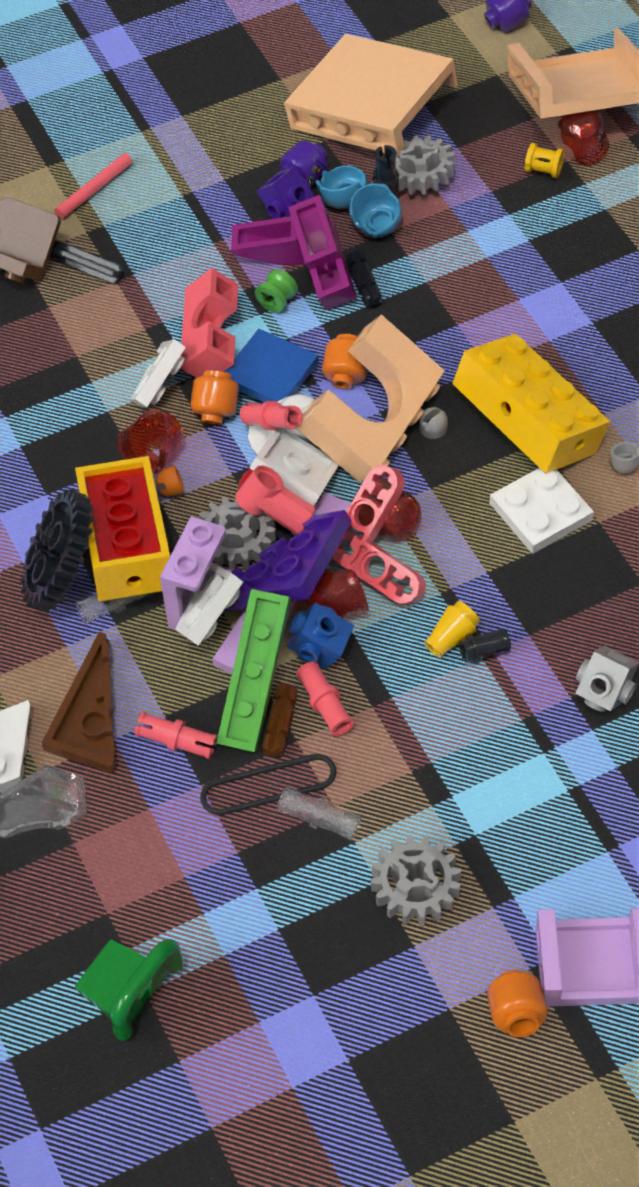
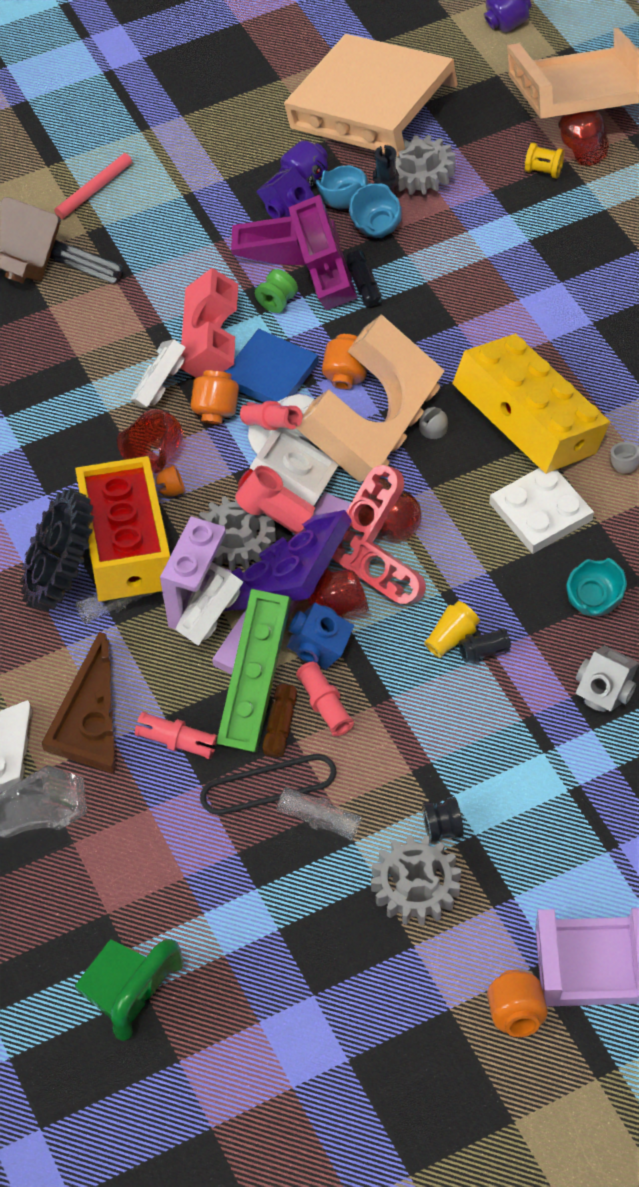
none -> black wheel [422,796,464,843]
none -> teal hair [566,558,627,616]

